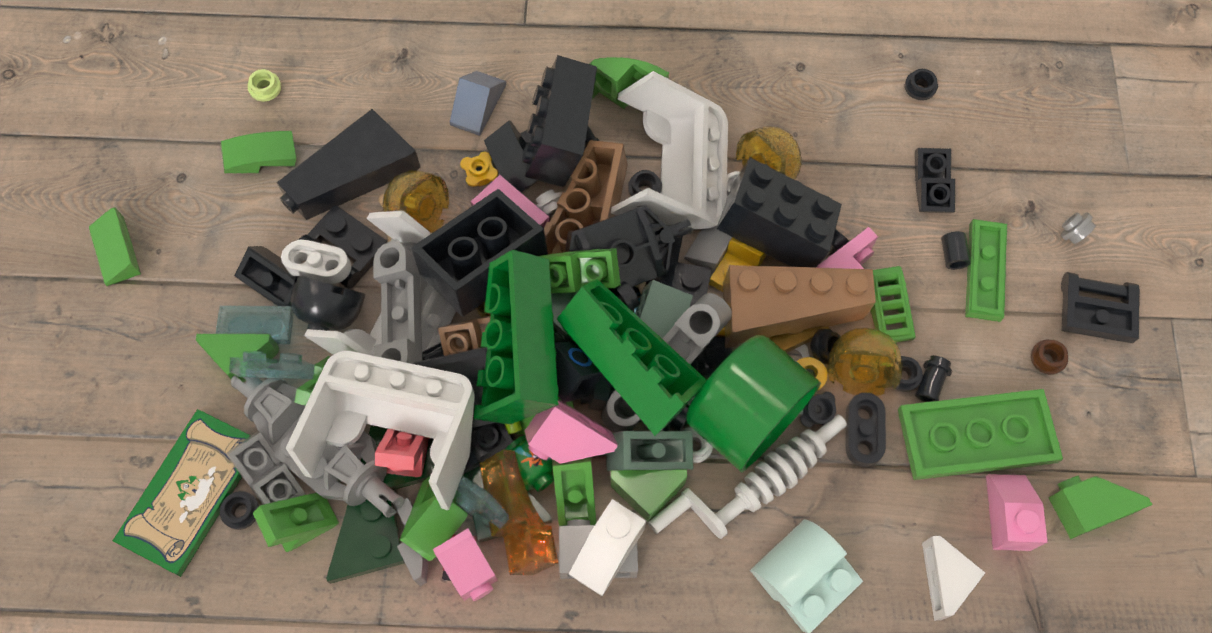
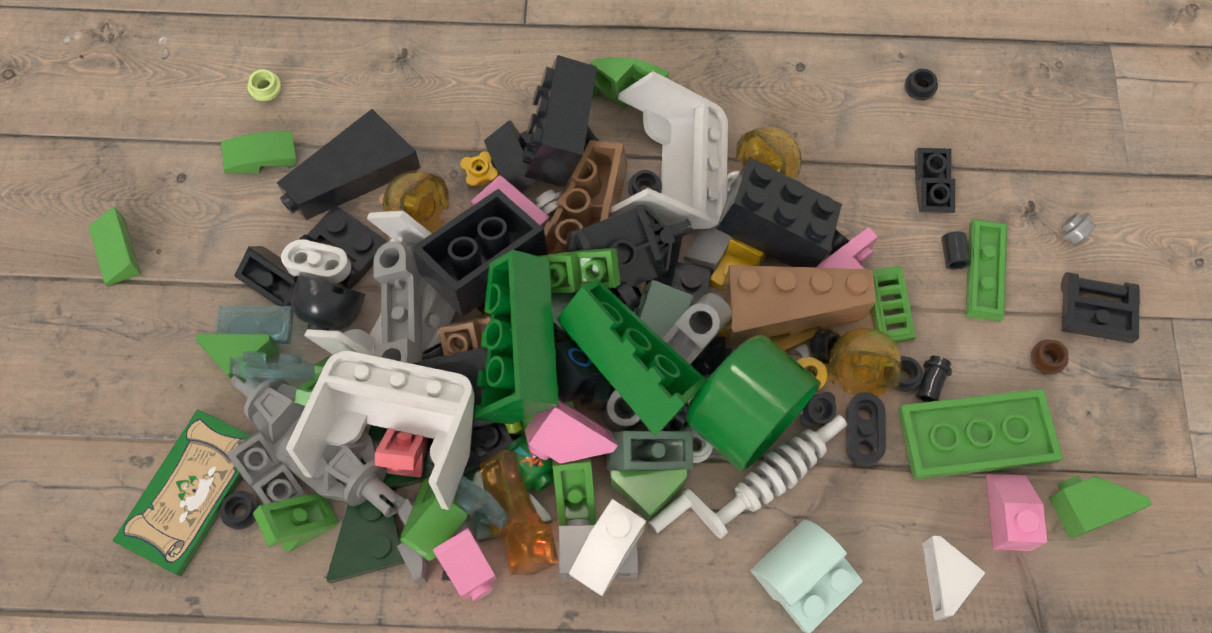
sand blue slope [450,71,506,136] -> none

